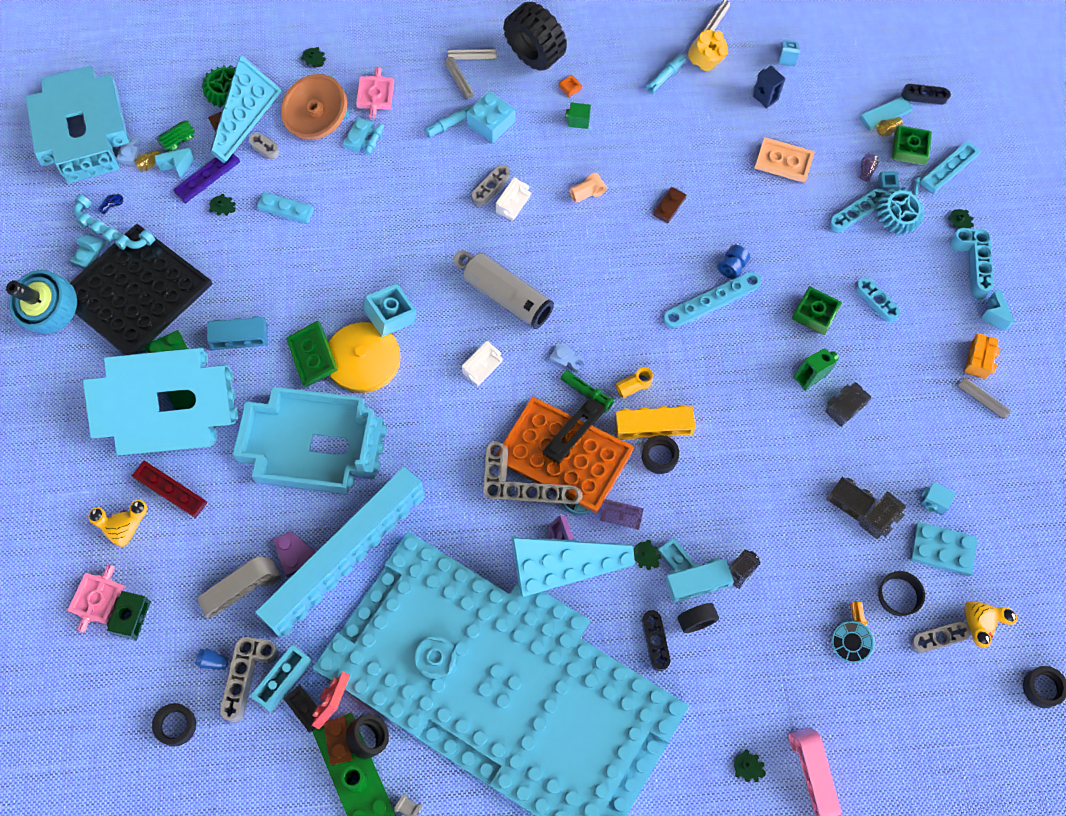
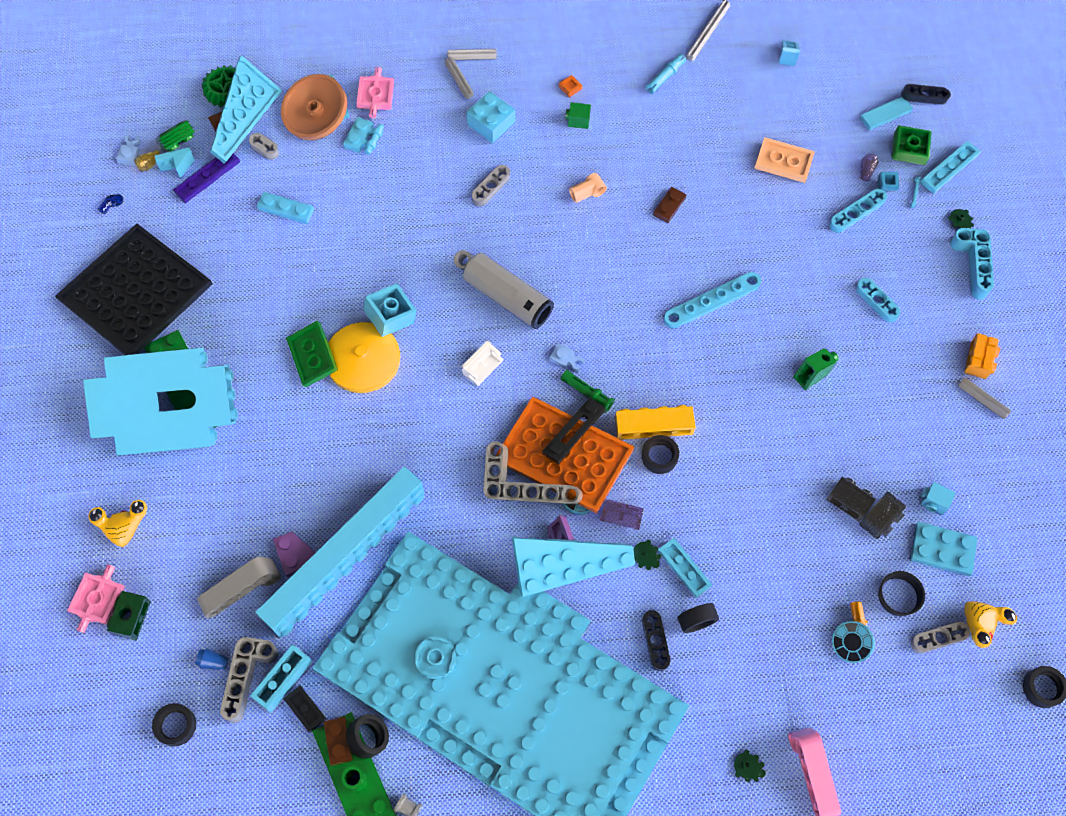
dark azure wheel [6,270,77,335] -> none
medium azure panel [25,65,130,184] -> none
medium azure slope [71,234,107,269] -> none
medium azure bar [73,194,155,250] -> none
dark red plate [131,460,207,518] -> none
dark azure brick [207,316,268,350] -> none
dark green piece [209,194,236,216] -> none
medium azure panel [233,387,387,494] -> none
dark green piece [301,47,326,67] -> none
coral plate [312,672,350,729] -> none
medium azure pin [424,106,471,138] -> none
white hinge [496,177,531,221] -> none
black tyre [503,2,567,71] -> none
yellow piece [615,367,653,399] -> none
medium azure brick [665,558,734,604] -> none
yellow brick [688,30,728,71] -> none
blue wheel [717,244,751,279] -> none
clear smoke brick [729,550,761,589] -> none
dark blue brick [753,66,785,109] -> none
green brick [792,286,842,335] -> none
clear smoke brick [825,382,871,427] -> none
medium azure gear [876,187,925,235] -> none
clear yellow cone [877,117,903,137] -> none
medium azure slope [981,290,1015,331] -> none

